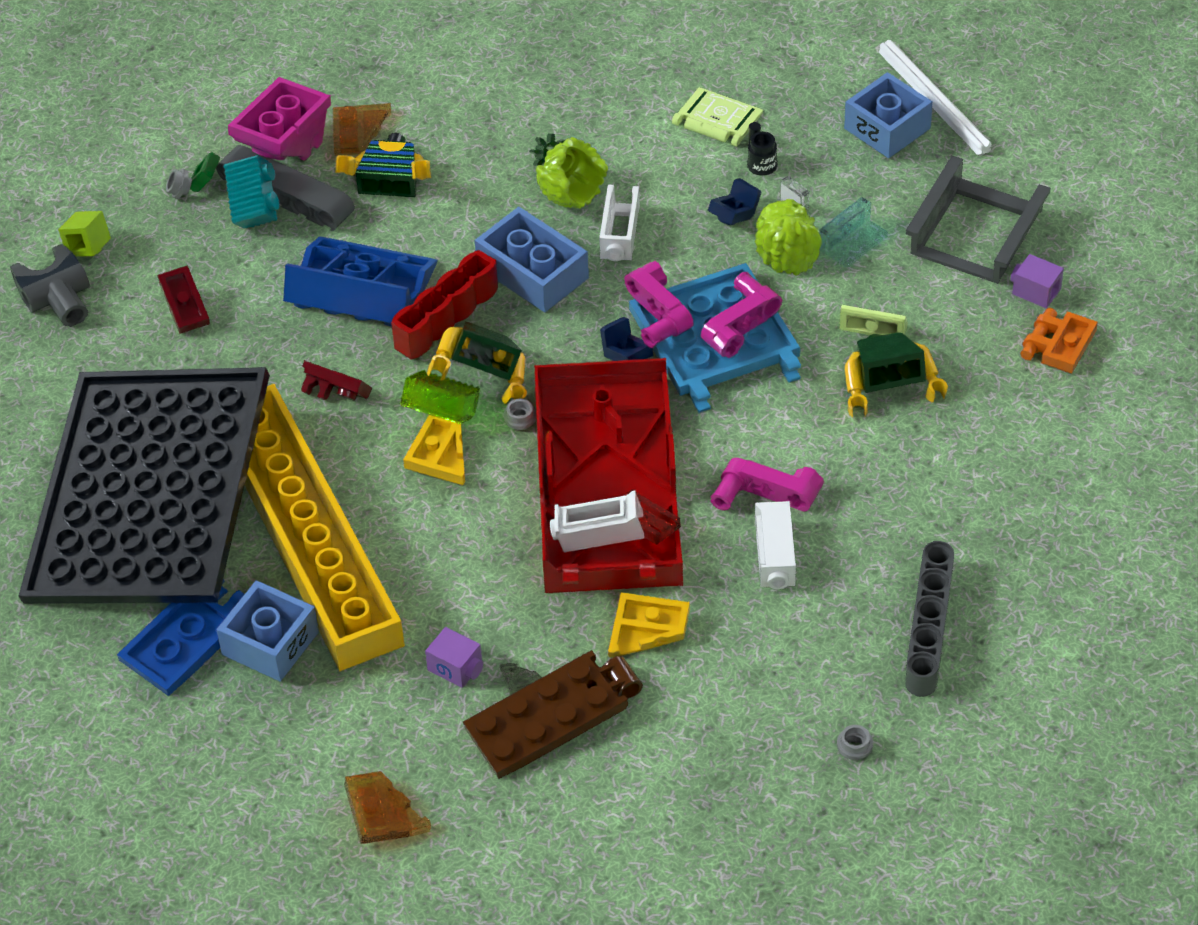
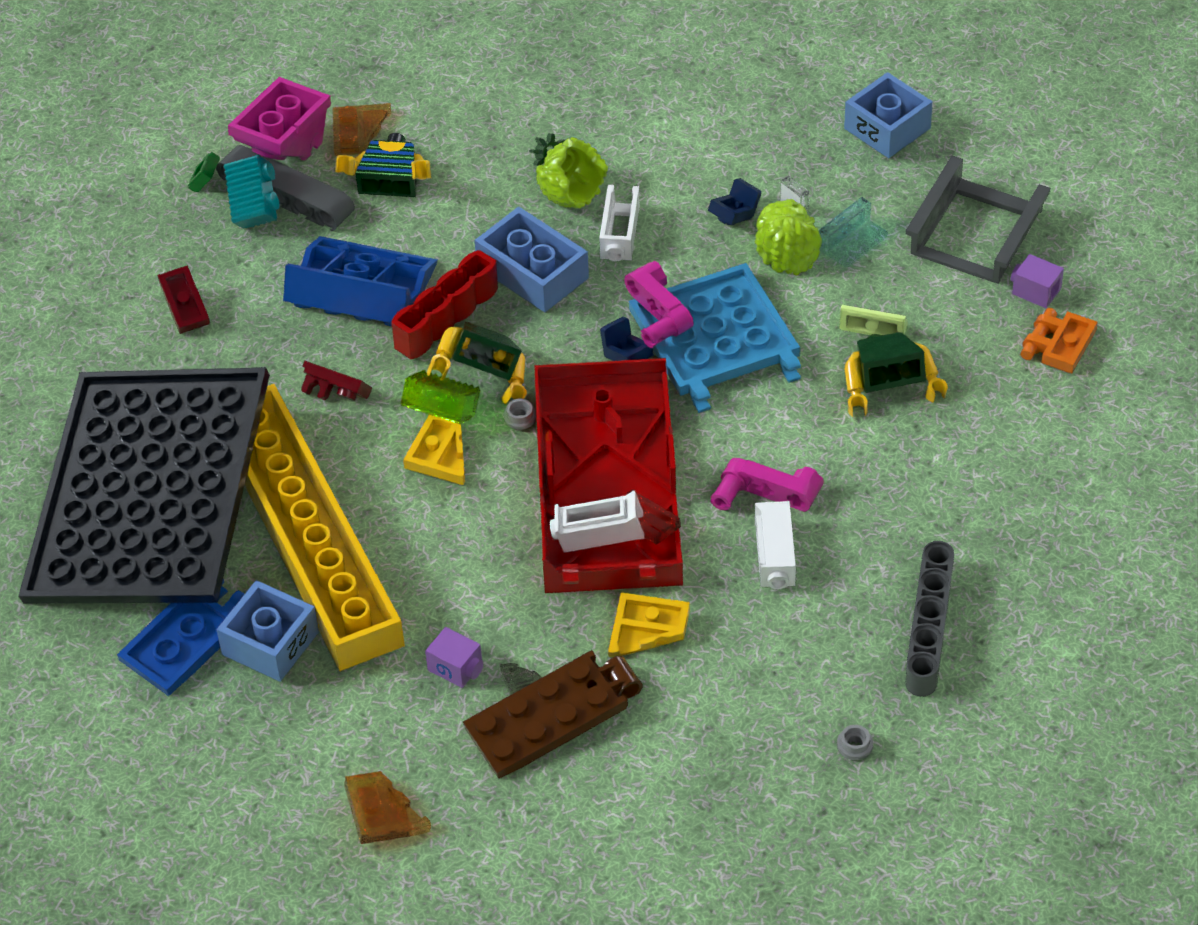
dark grey connector [10,244,90,327] -> none
lime brick [58,211,111,257] -> none
light grey plate [166,169,192,199] -> none
yellowish green piece [672,87,763,147] -> none
dark pink beam [701,272,782,358] -> none
black piece [747,122,778,176] -> none
white axle [879,40,992,156] -> none

